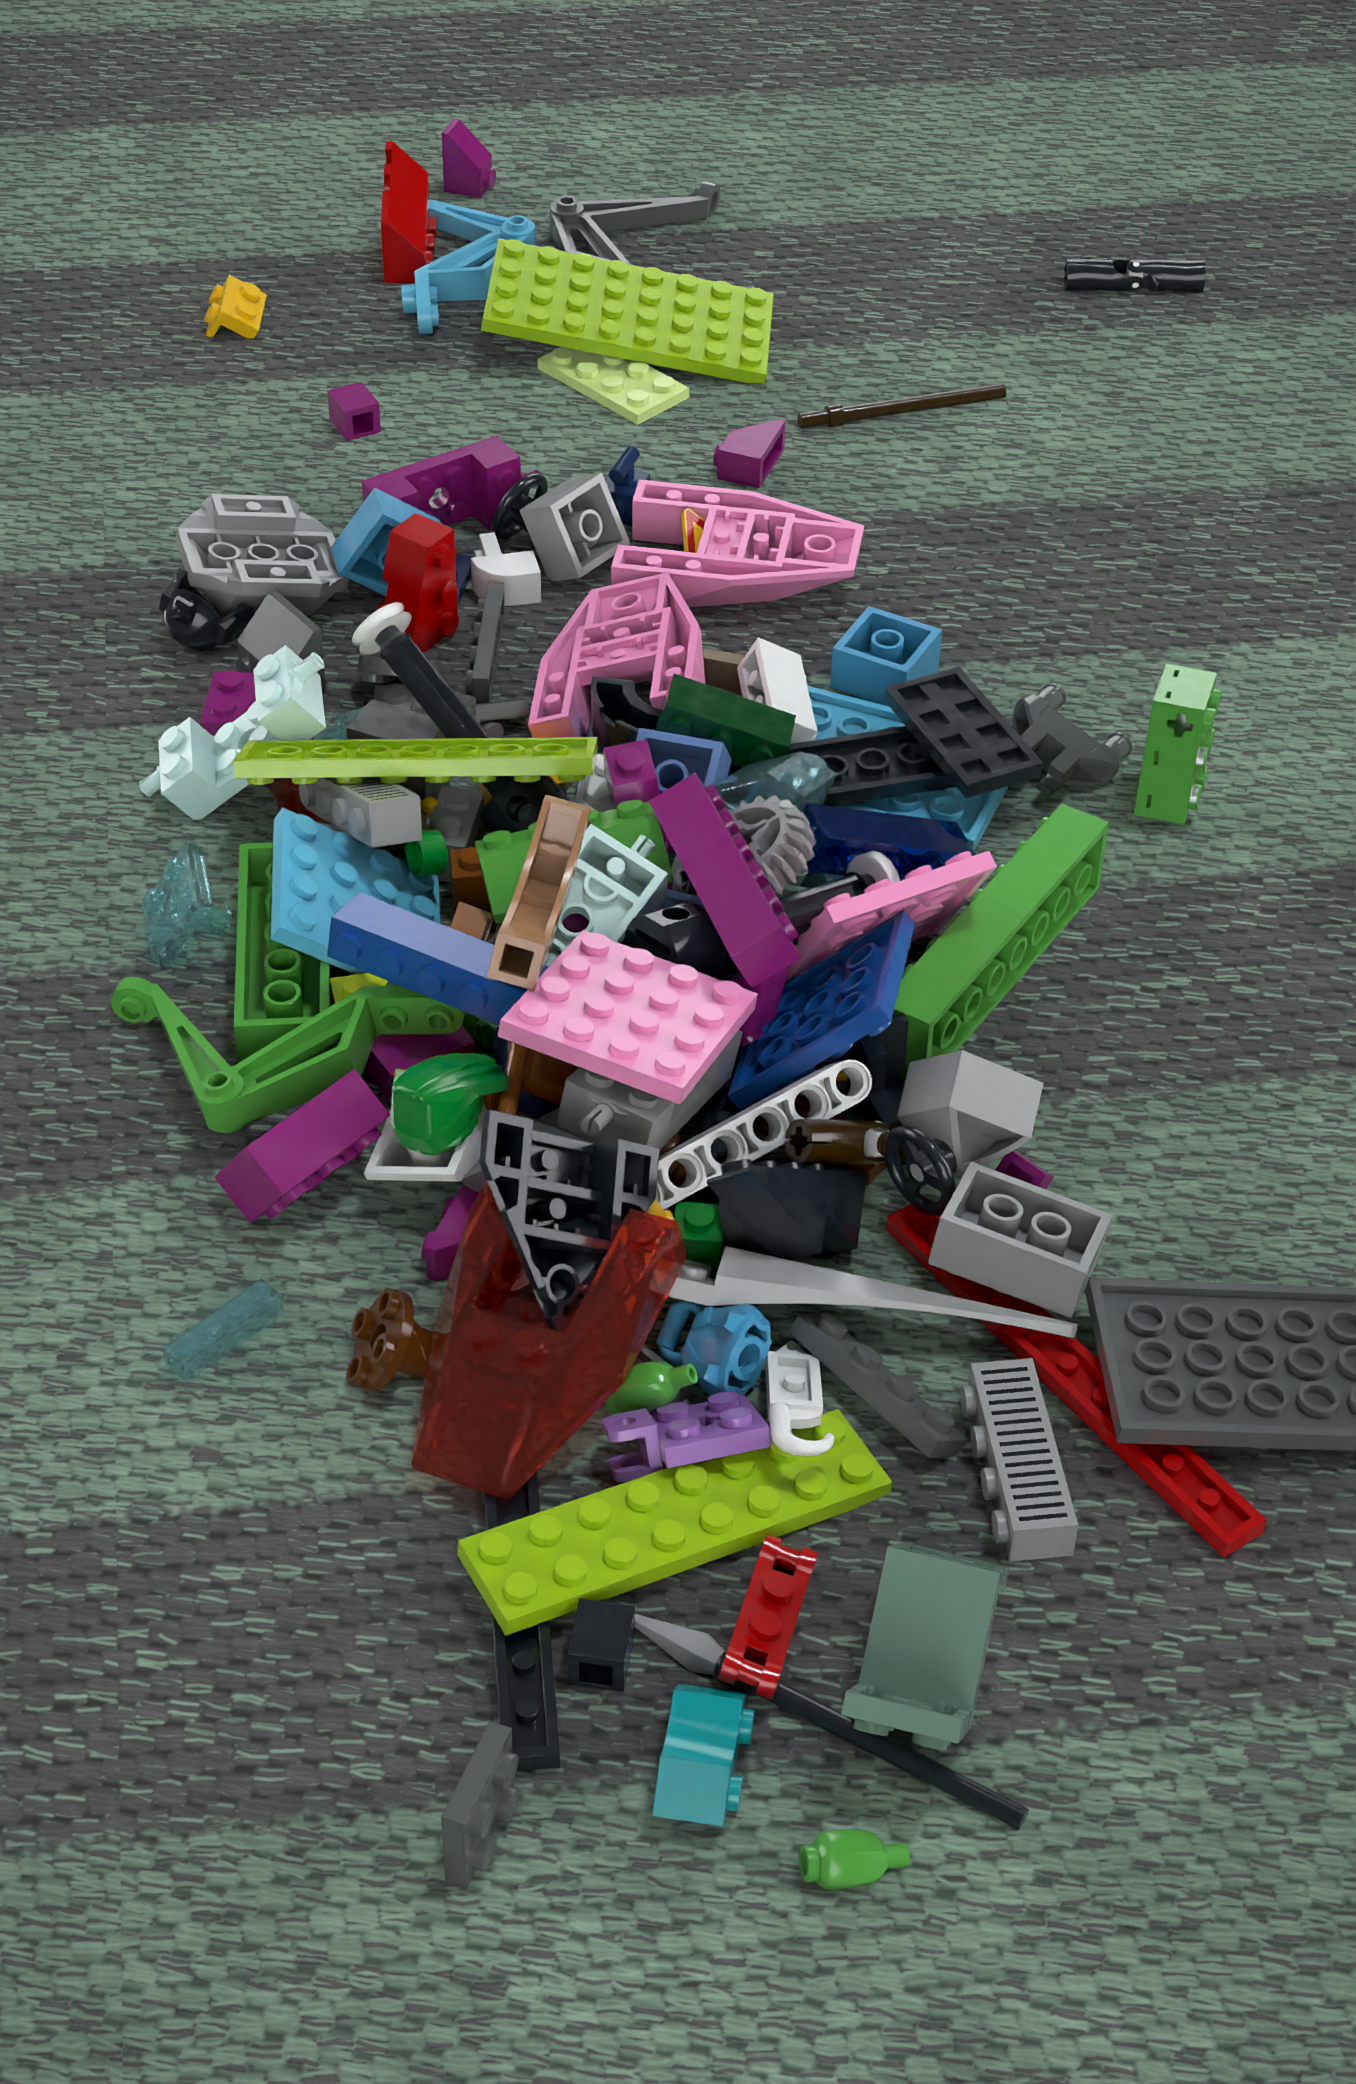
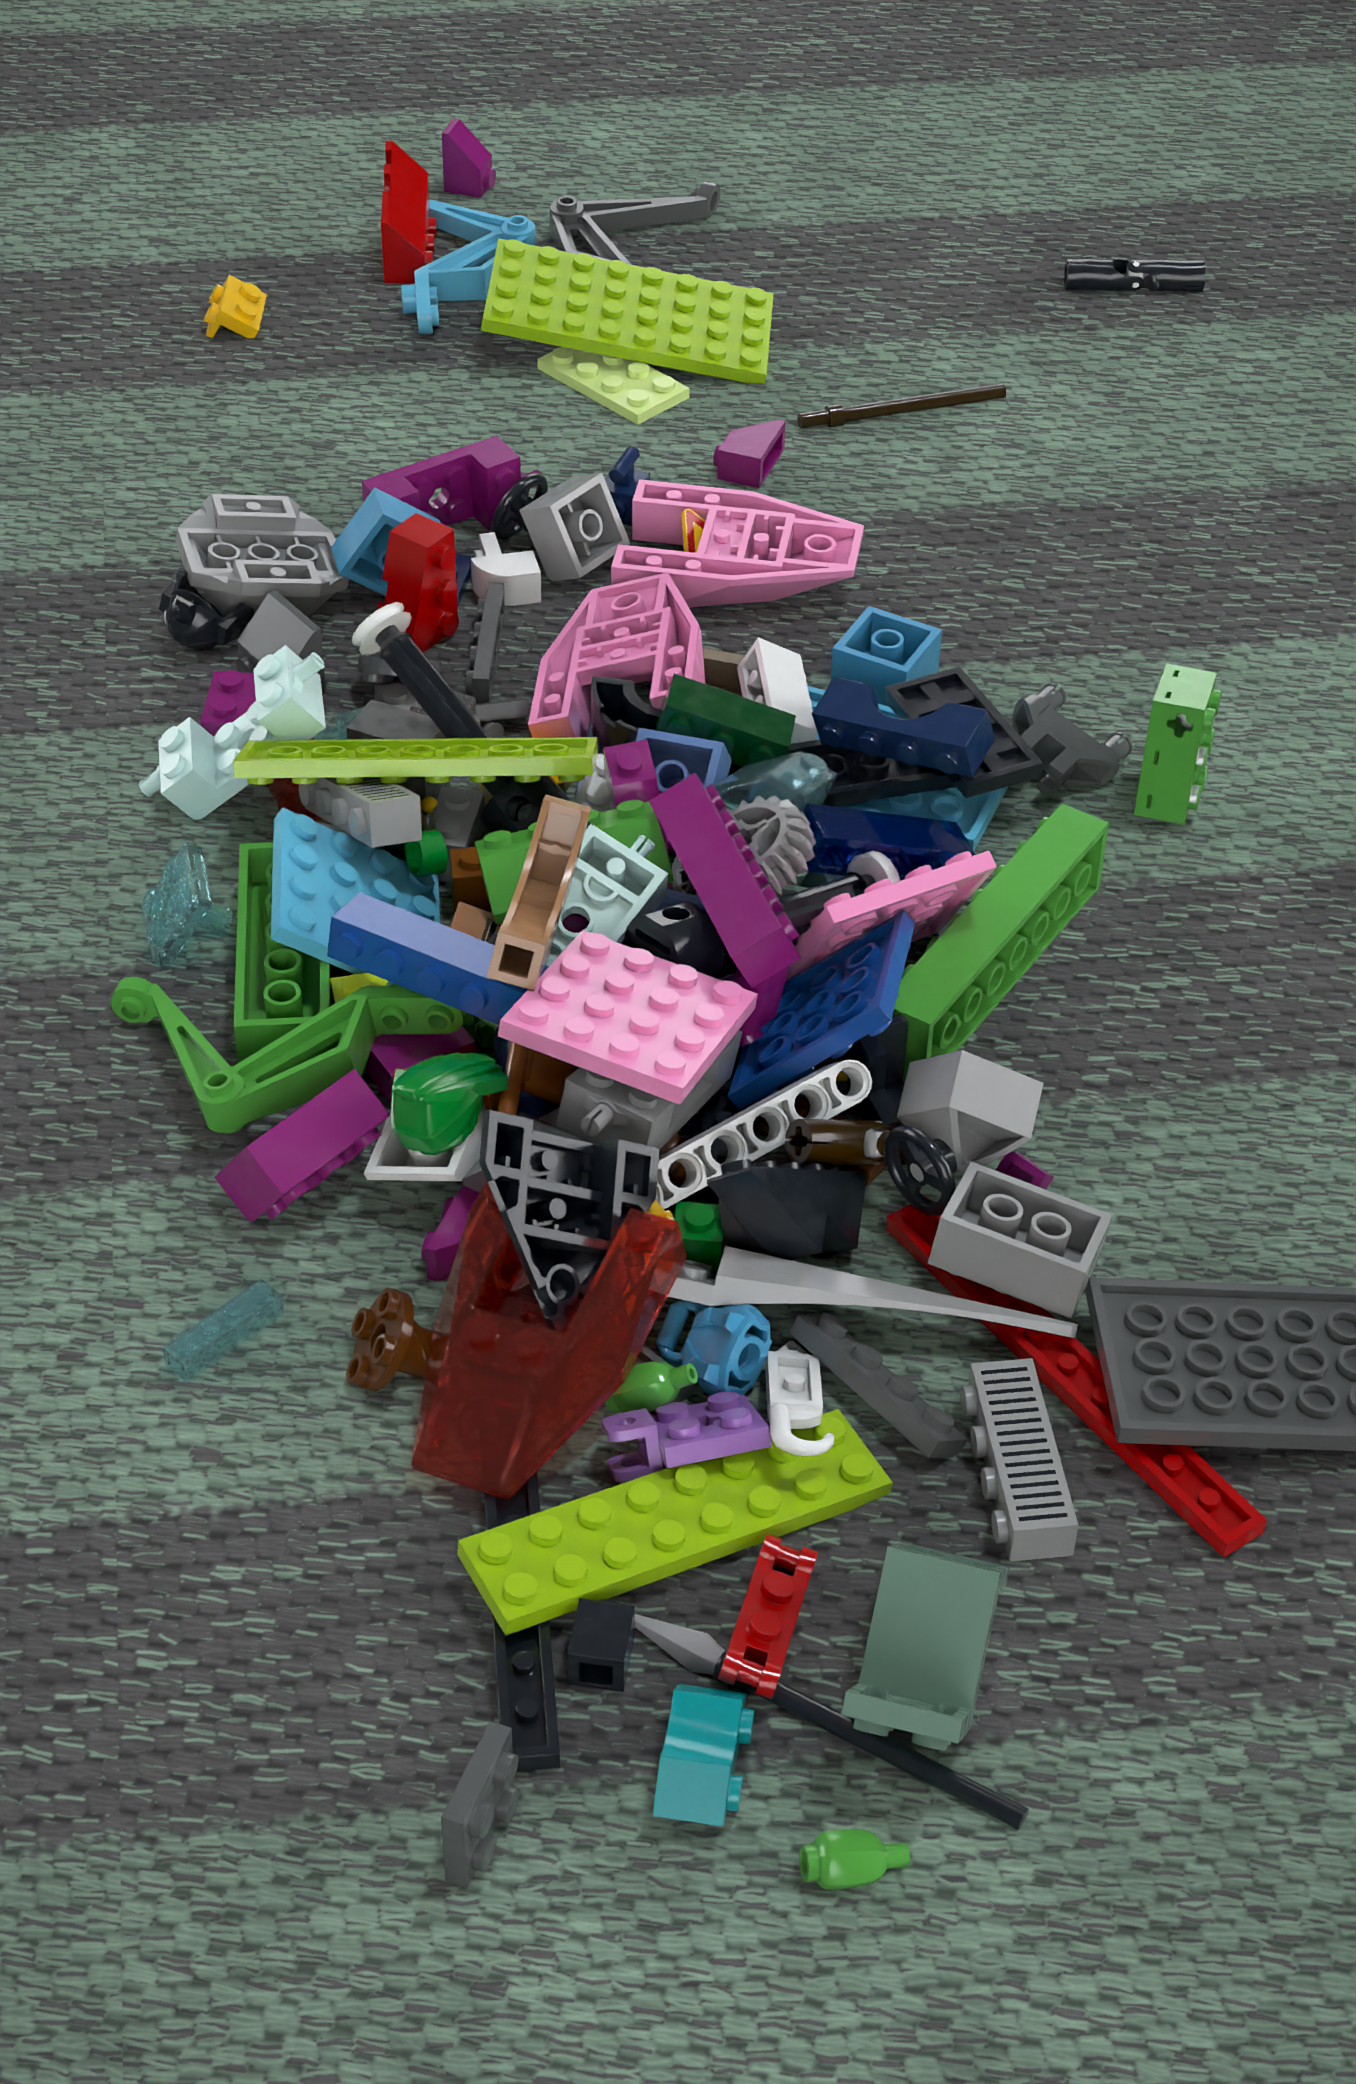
magenta brick [327,382,381,441] -> none
none -> dark blue arch [811,677,995,777]

